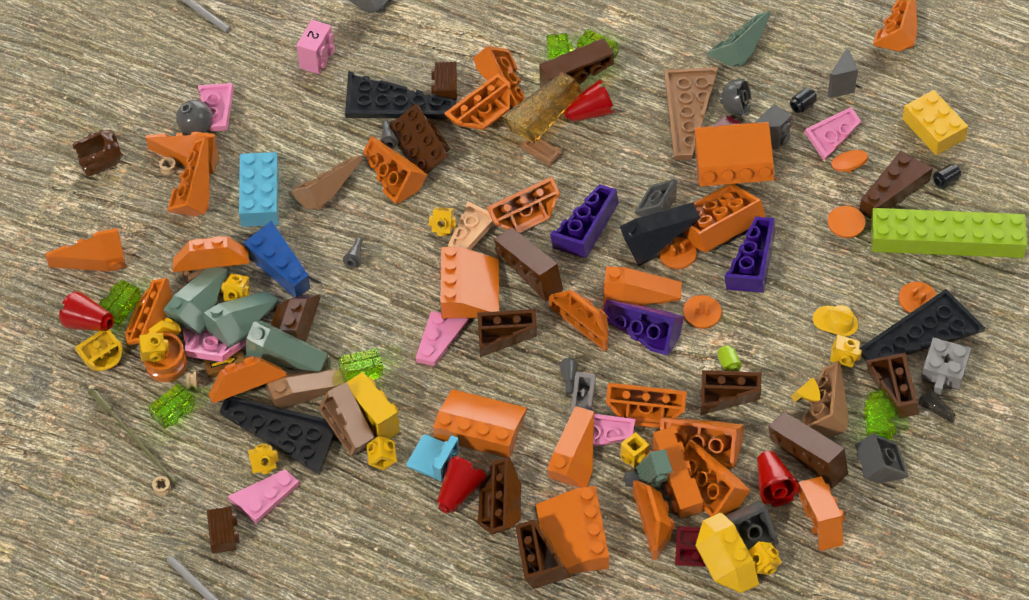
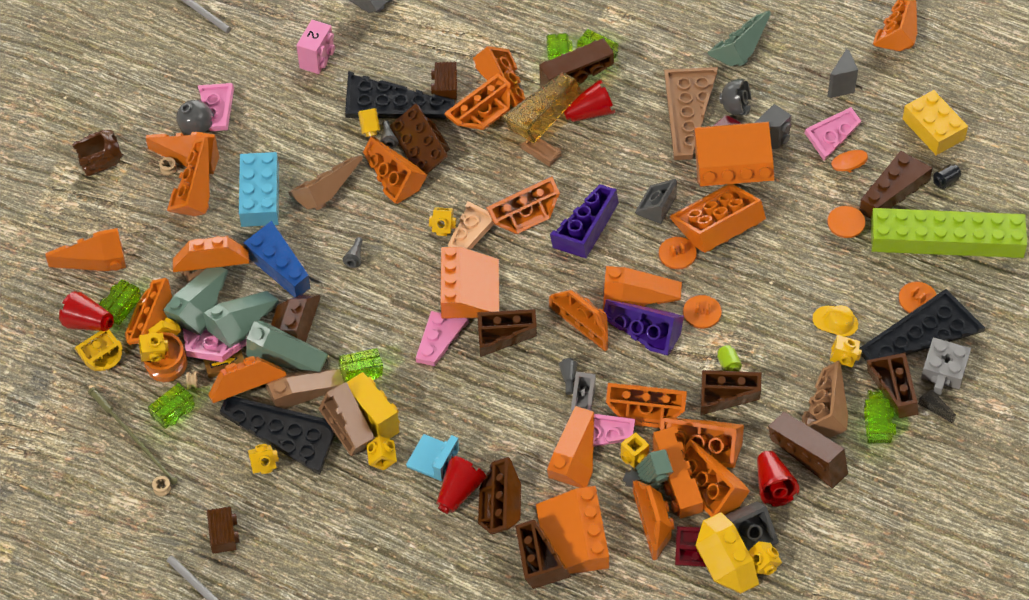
yellow brick [221,273,250,301] -> none
bright pink wing [228,470,300,524] -> none
orange slope [433,389,527,458] -> none
reddish brown wedge [494,227,563,302] -> none
black wedge [619,202,700,266] -> none
dark purple wedge [724,217,776,293] -> none
black brick [790,88,817,113] -> none
yellow tile [790,378,820,402] -> none
orange wedge [799,476,845,551] -> none
dark grey slope [855,433,908,483] -> none
none -> yellow brick [358,108,380,137]

